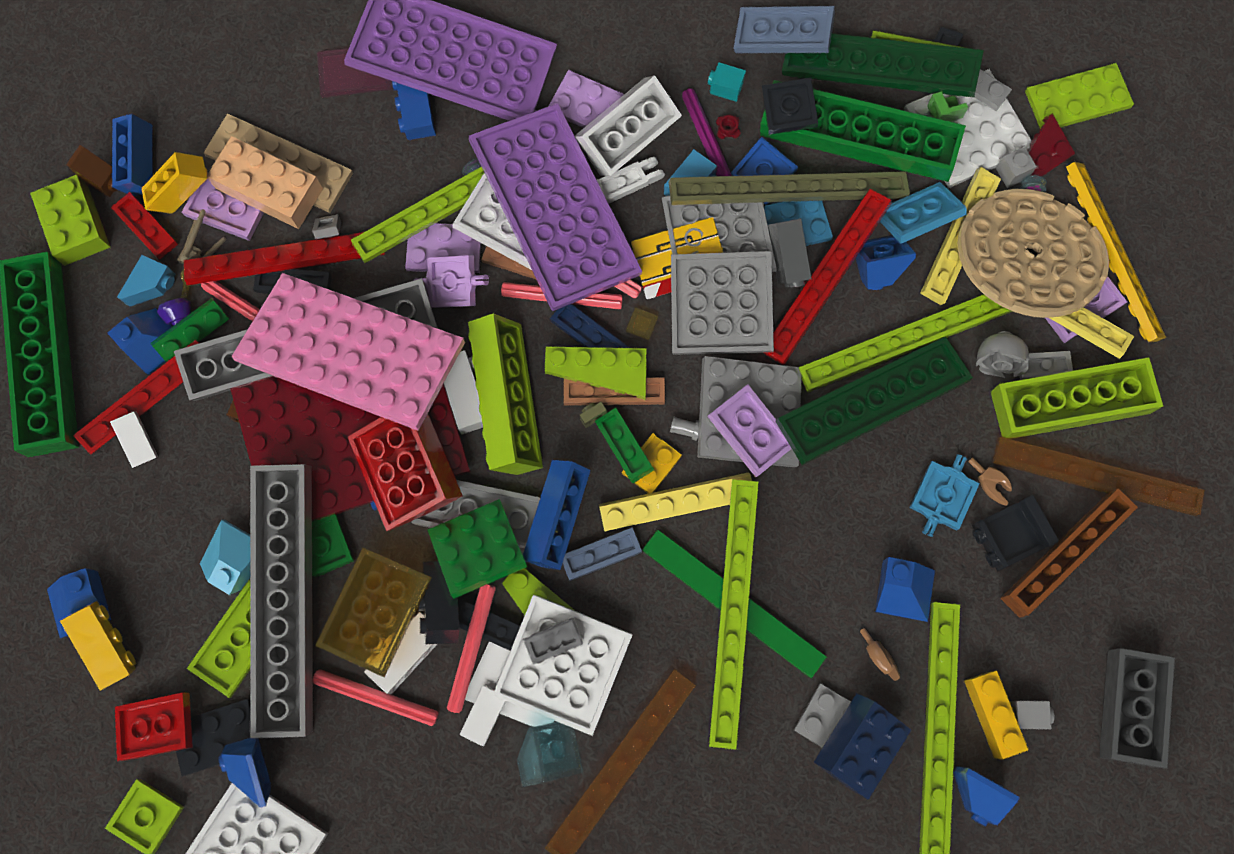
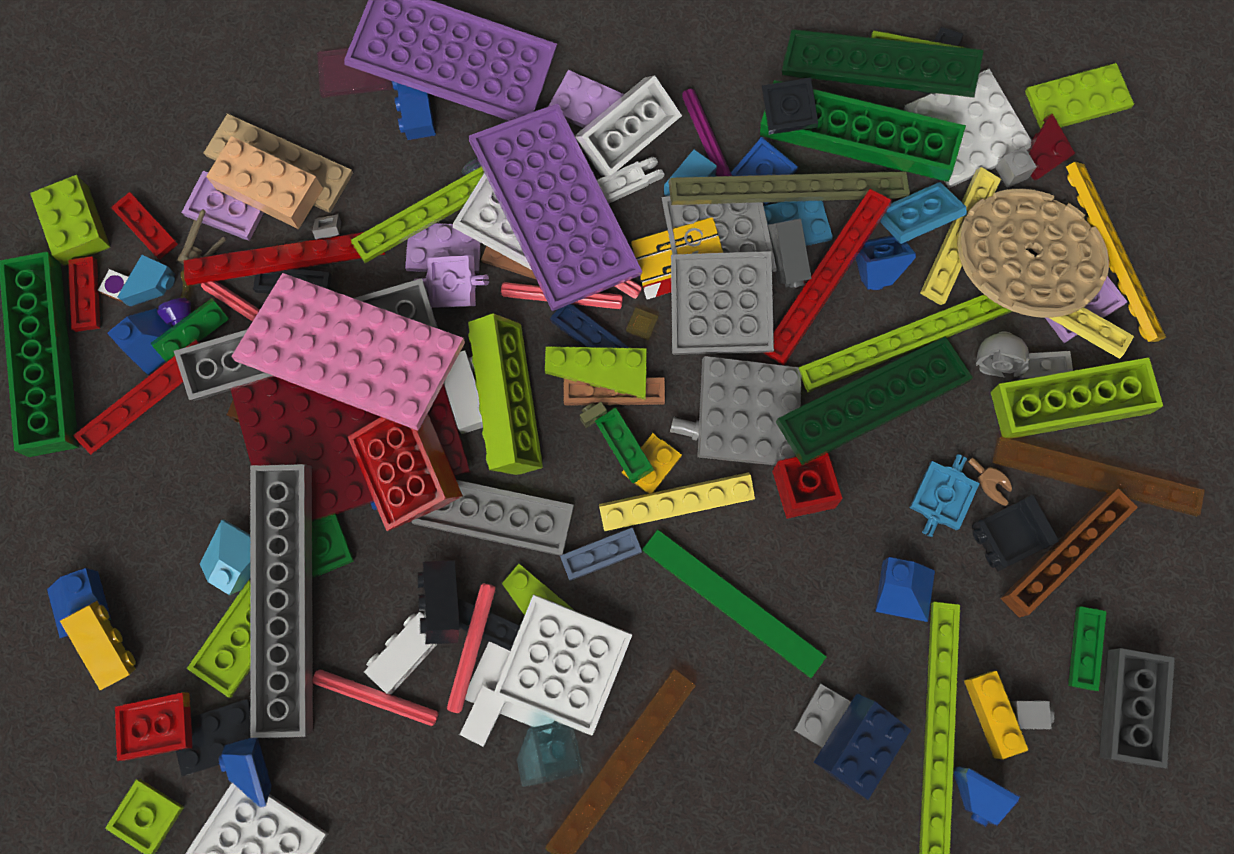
reddish brown slope [66,145,118,197] -> none
white tile [110,411,158,468] -> none
blue brick [112,114,152,196] -> none
yellow brick [141,152,208,213] -> none
clear yellow slope [315,548,431,678] -> none
green plate [428,499,527,599] -> none
blue brick [523,460,591,570] -> none
flat silver plate [523,618,583,665] -> none
teal brick [707,63,746,102] -> none
lavender plate [707,384,792,477] -> none
lime plate [709,479,758,750] -> none
dark red plate [716,115,741,139] -> none
sand blue plate [734,6,835,53] -> none
medium nougat hand [860,628,900,681] -> none
bright green panel [927,91,969,122] -> none
light grey plate [974,69,1012,111] -> none
clear light blue tile [1021,175,1047,193] -> none
none -> red plate [68,256,100,332]
none -> tile [98,269,128,302]
none -> red brick [772,453,843,519]
none -> green plate [1068,606,1106,691]

